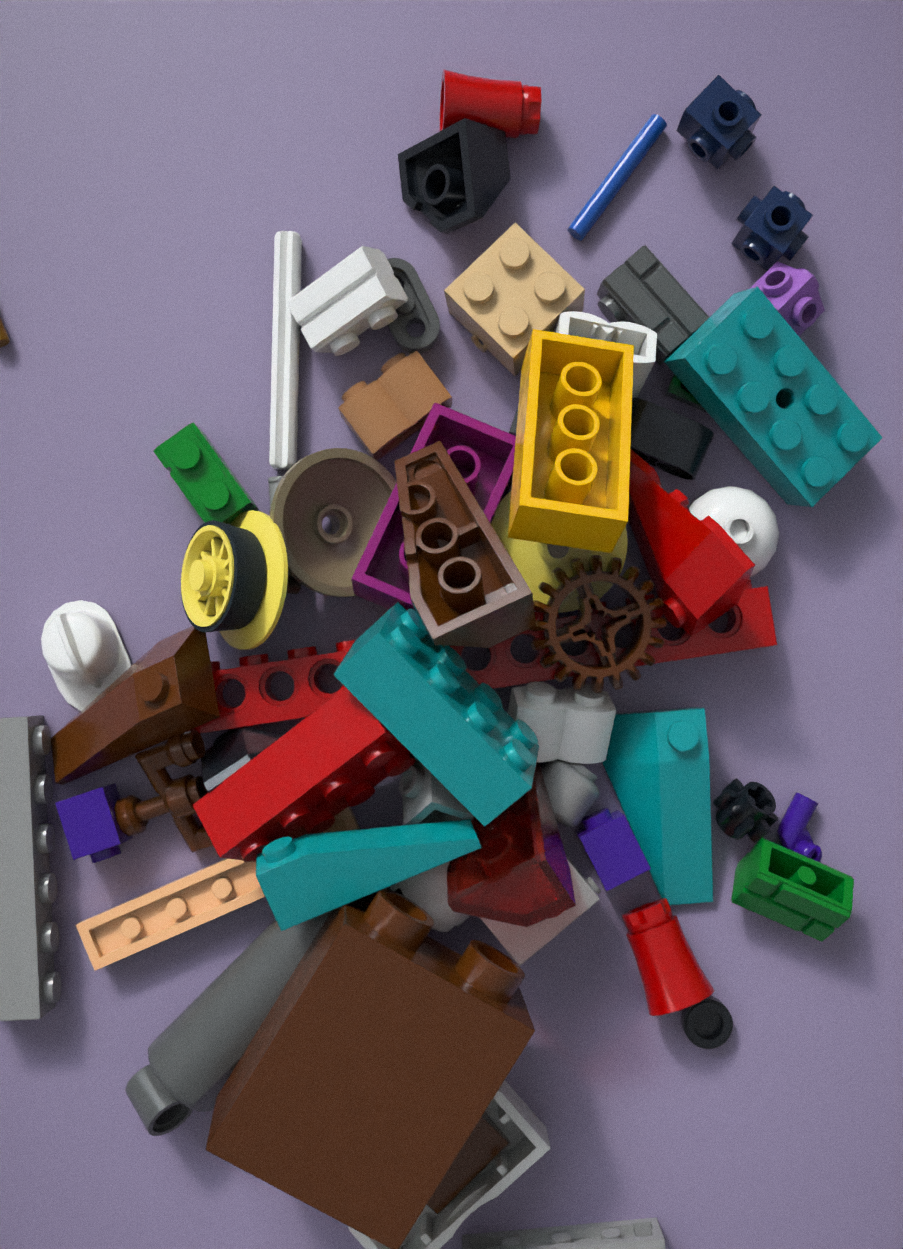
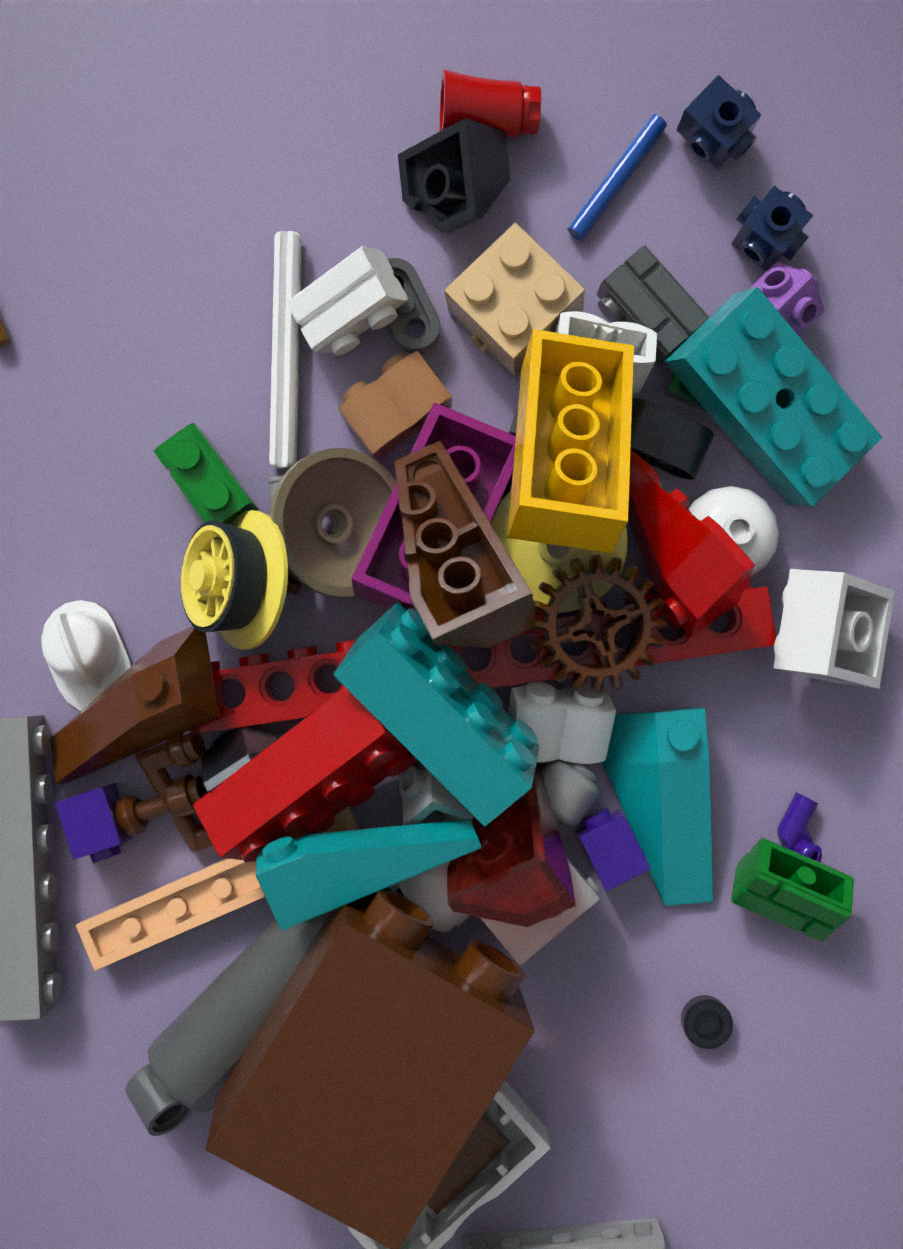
red plant [622,898,715,1016] -> none
black gear [713,778,778,843] -> none
none -> white brick [773,569,895,689]

